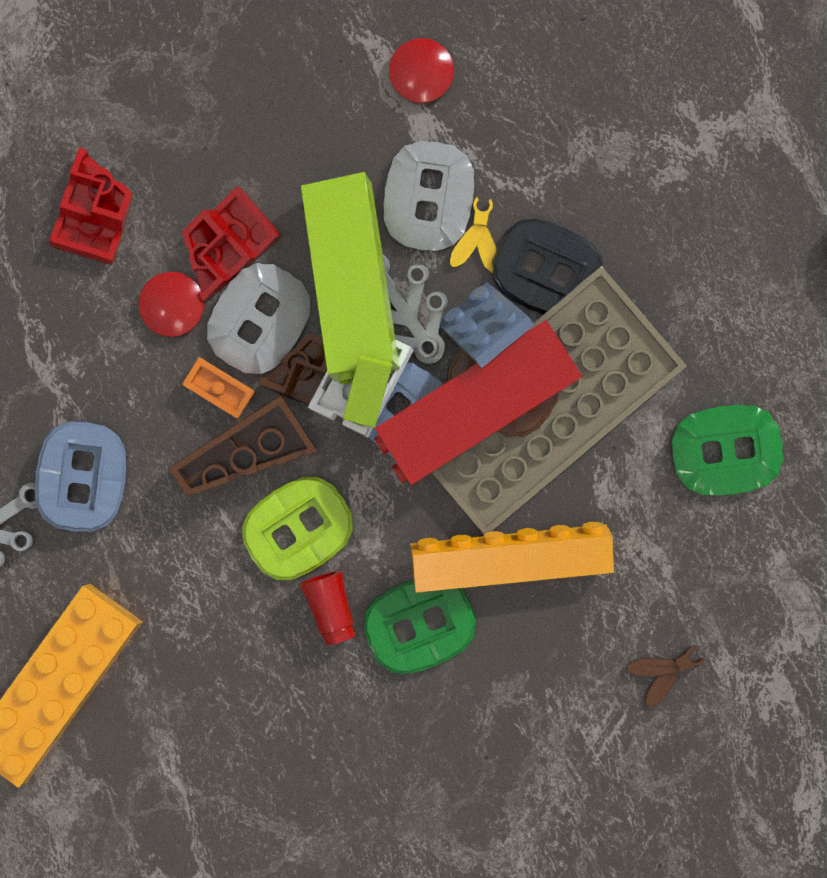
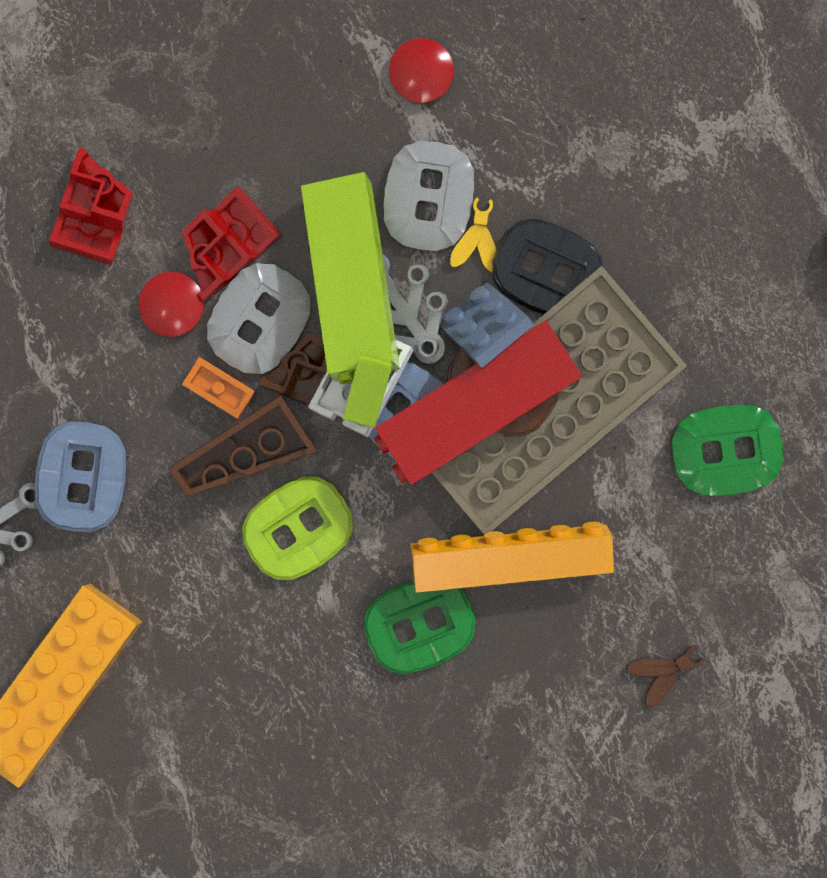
red plant [298,570,355,645] -> none

